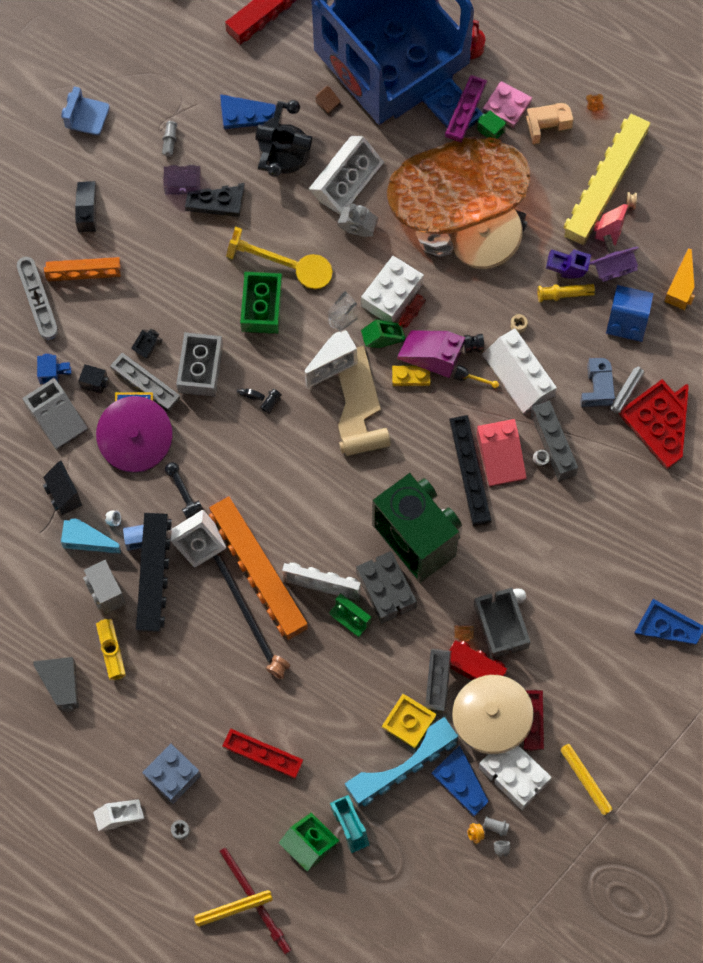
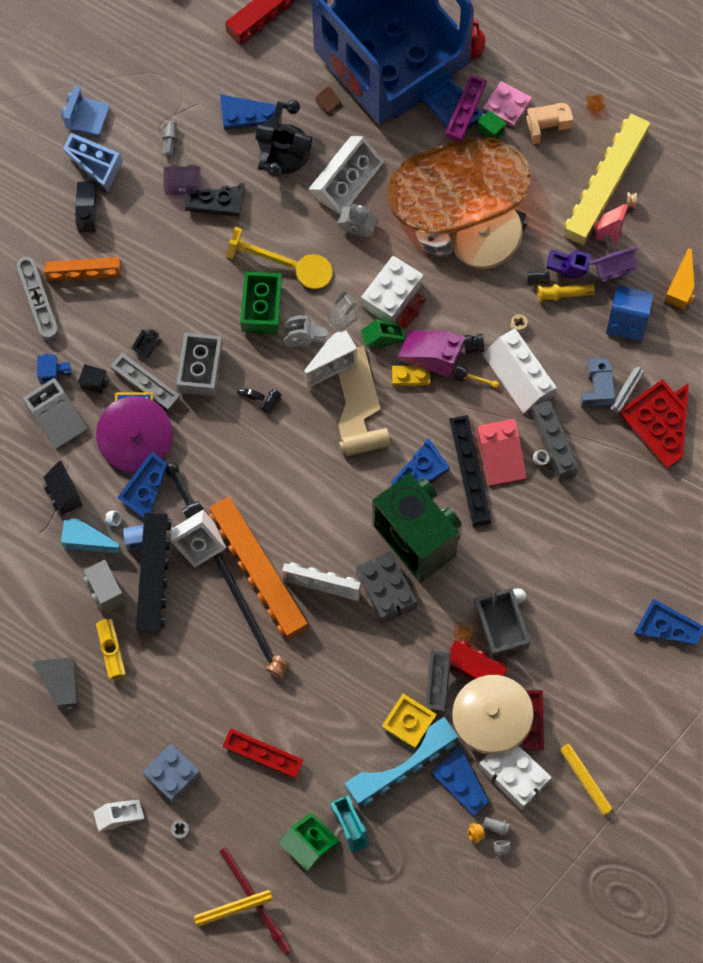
green bracket [329,593,371,637] -> none
none -> light blue wedge [63,133,123,192]
none -> blue wing [117,452,168,518]
none -> light grey hinge [283,315,328,348]
none -> blue wing [391,438,450,485]
none -> black pin [527,270,550,284]

